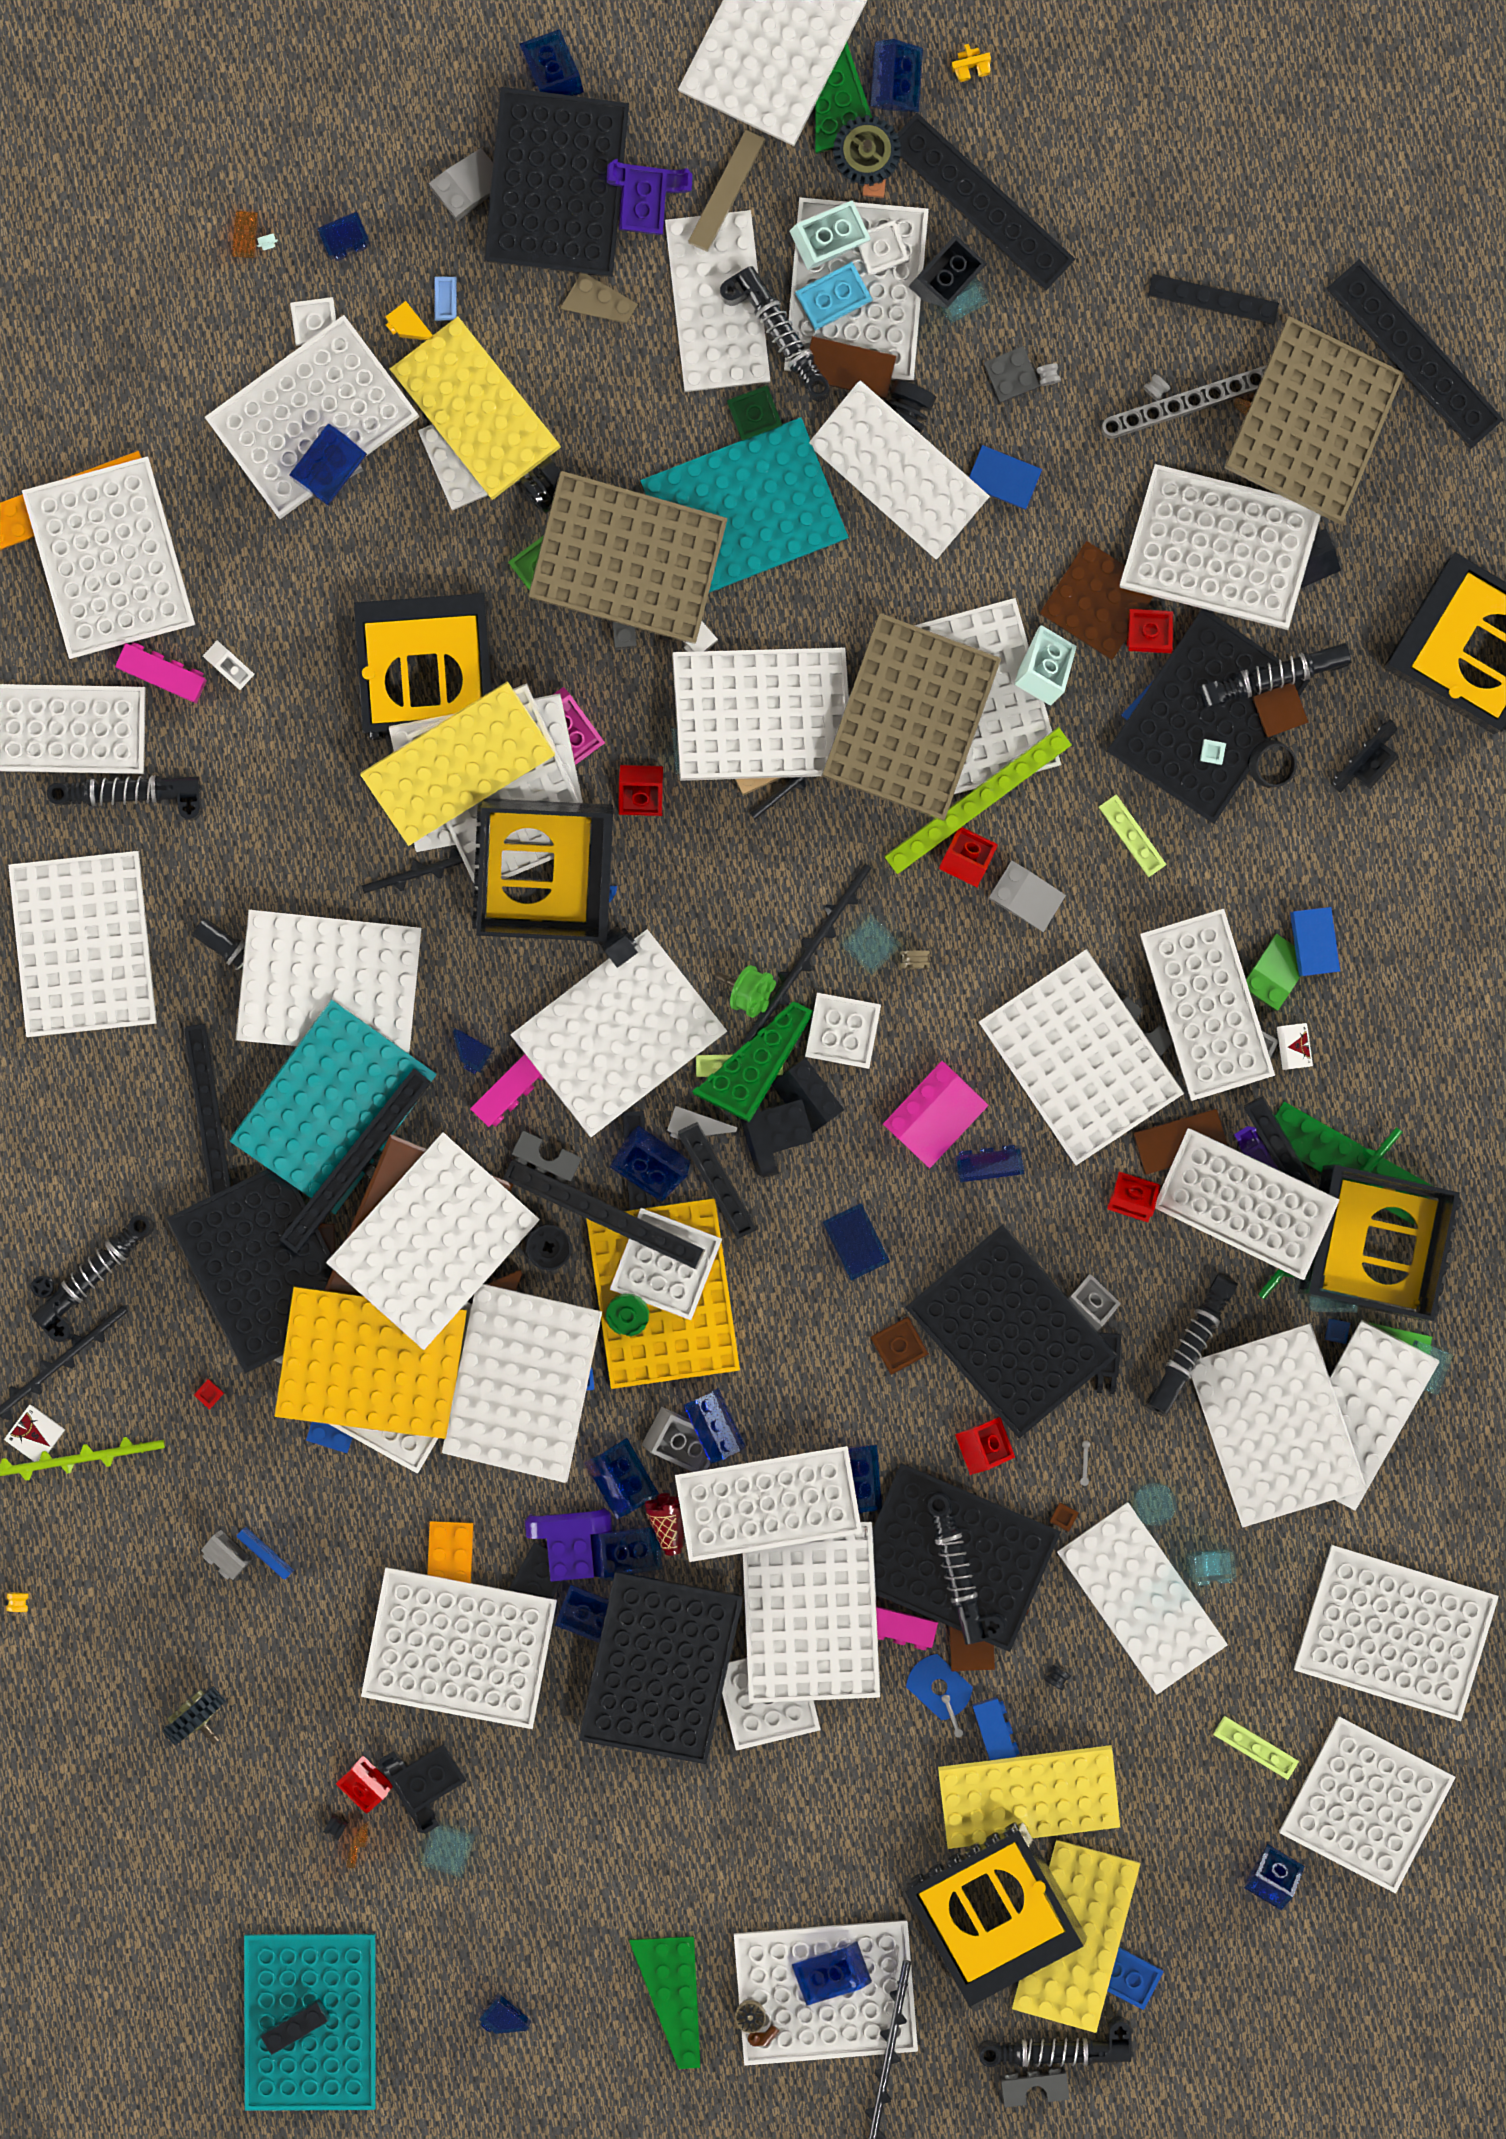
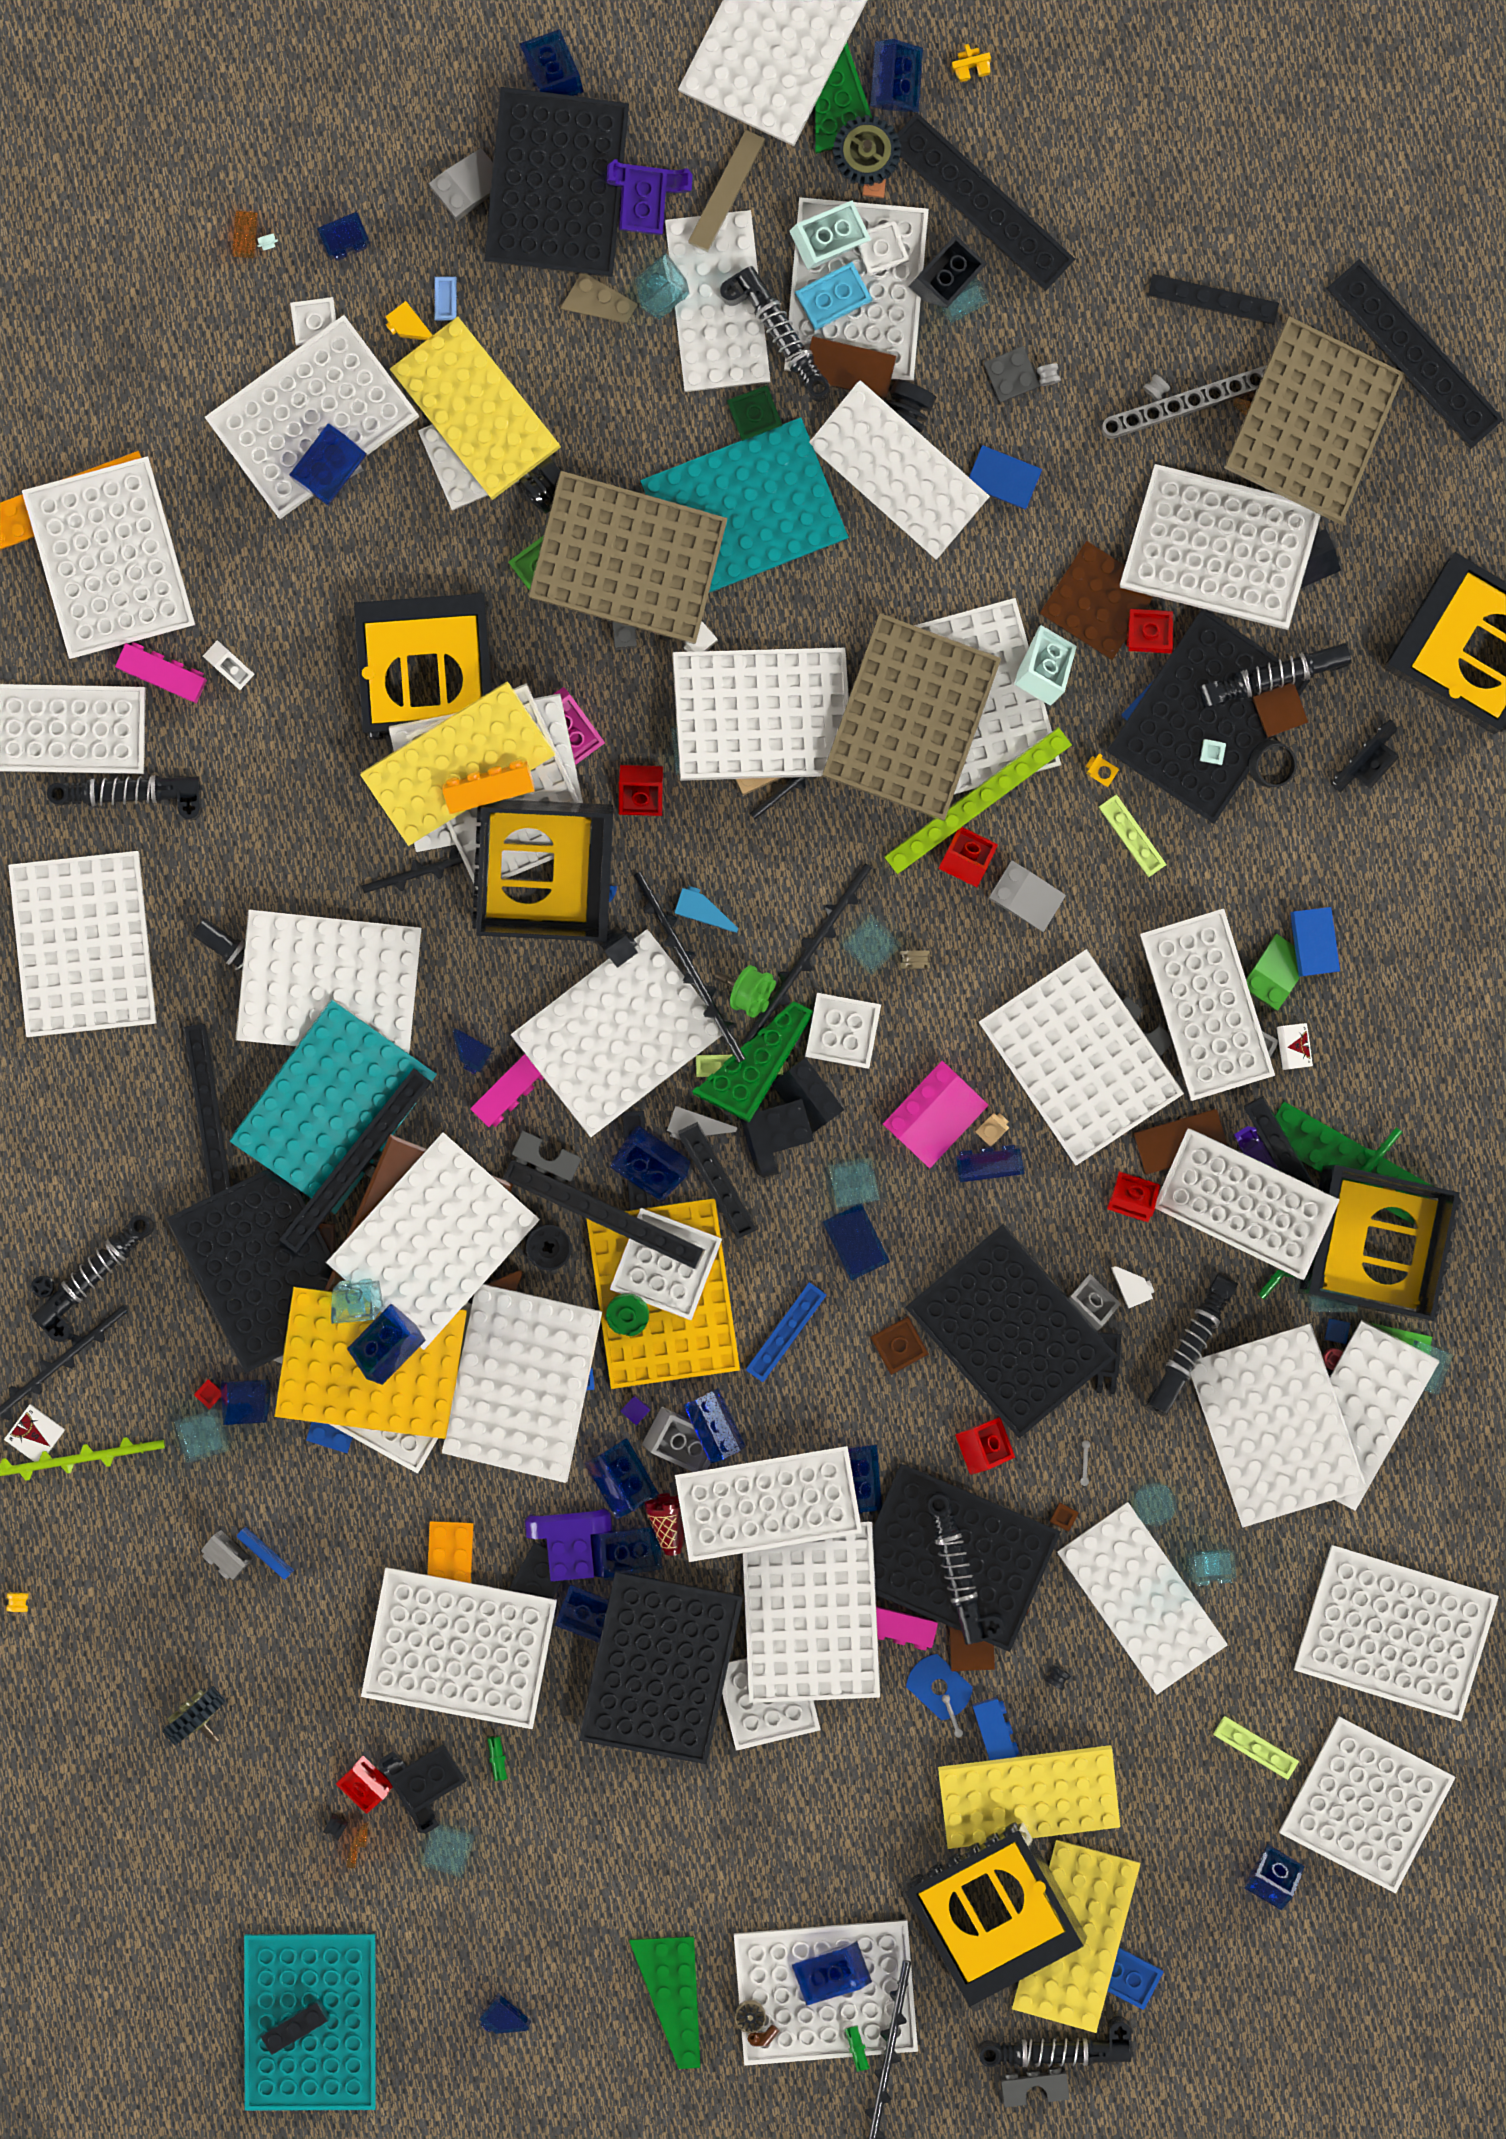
none -> clear light blue brick [174,1408,231,1463]
none -> clear blue slope [221,1379,270,1425]
none -> clear light blue slope [331,1279,383,1324]
none -> clear blue slope [347,1304,426,1385]
none -> light orange brick [442,760,535,814]
none -> green pin [487,1735,508,1781]
none -> dark purple slope [620,1395,651,1425]
none -> black plant [634,872,746,1063]
none -> clear light blue slope [635,253,690,320]
none -> dark azure slope [675,886,738,933]
none -> blue plate [746,1282,827,1382]
none -> clear light blue plate [829,1157,880,1209]
none -> green pin [845,2025,870,2072]
none -> tan bracket [975,1113,1009,1147]
none -> yellow bracket [1085,753,1119,787]
none -> white slope [1111,1266,1154,1308]
none -> coral wheel [1322,1348,1343,1370]

